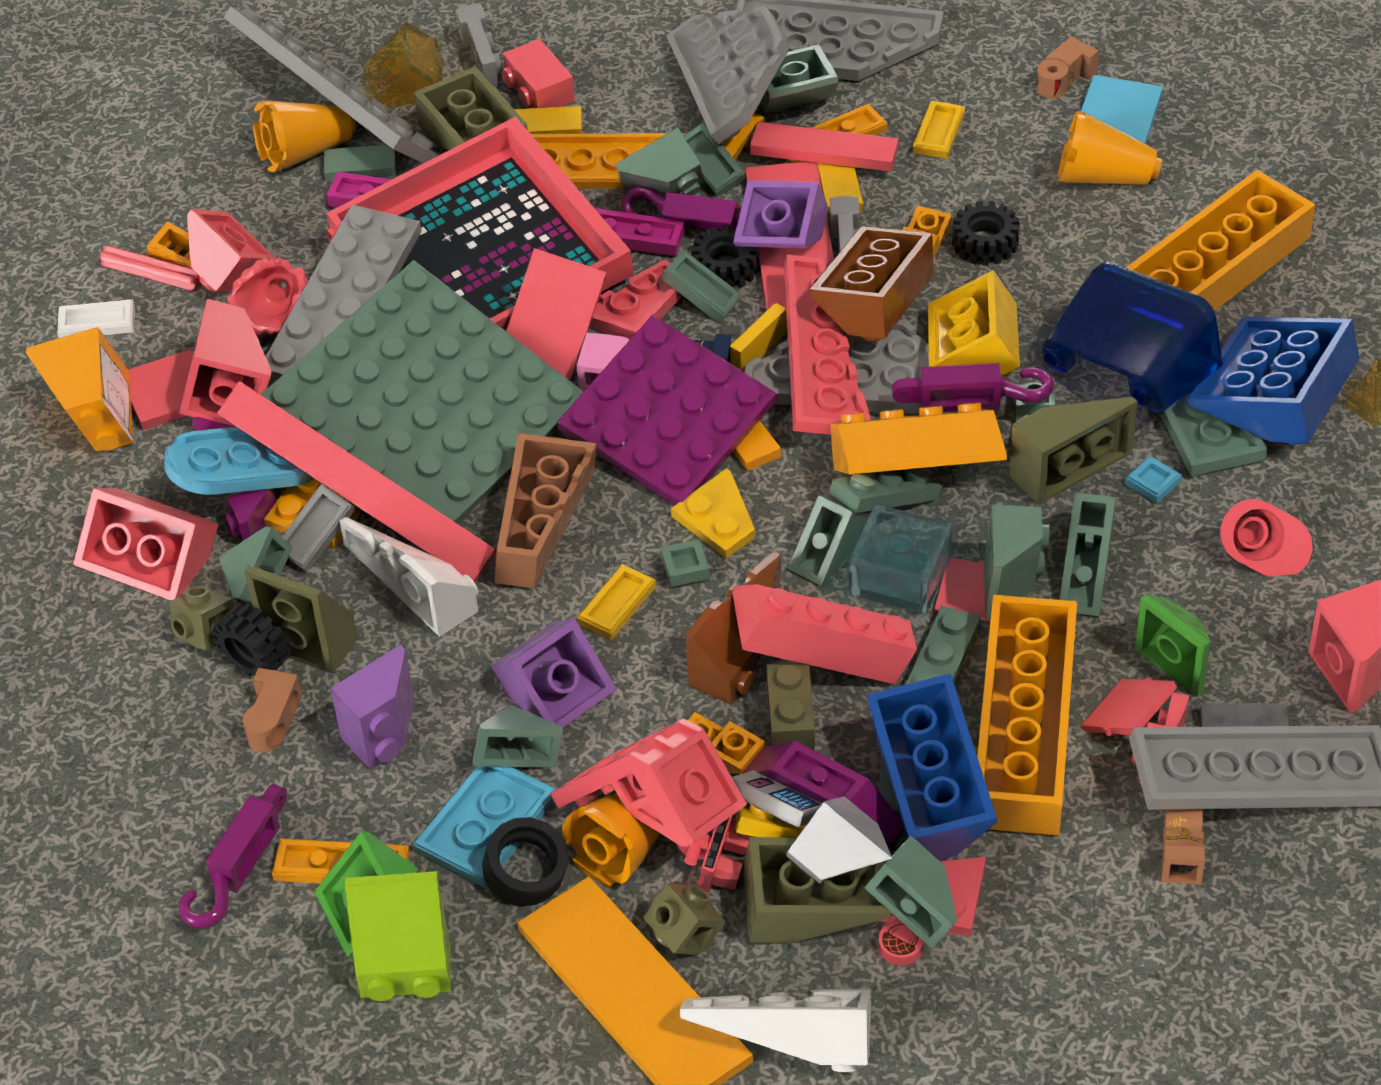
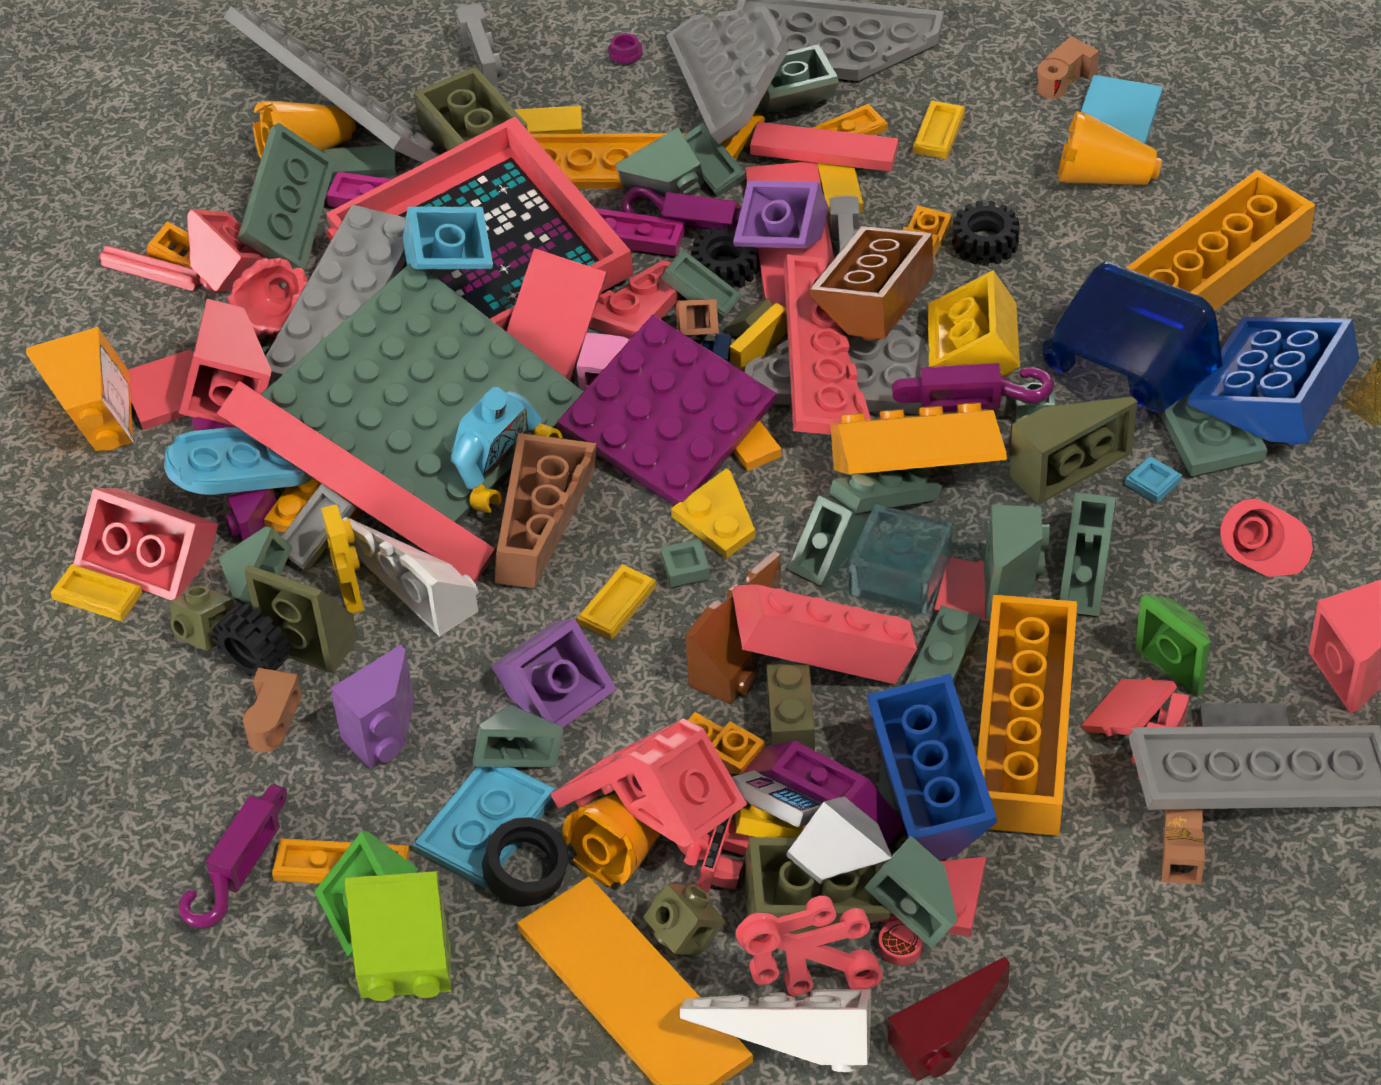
white tile [57,299,135,338] -> none
clear yellow slope [363,22,443,108] -> none
coral brick [501,39,575,108] -> none
none -> yellow tile [51,564,143,622]
none -> sand green plate [238,123,336,271]
none -> yellow wing [321,504,364,614]
none -> medium azure slope [403,207,493,269]
none -> medium azure torso [450,387,562,513]
none -> magenta plate [608,33,643,64]
none -> nougat leg [676,299,719,335]
none -> olive tile [725,298,773,338]
none -> coral plant [735,896,883,996]
none -> dark red slope [888,956,1010,1081]

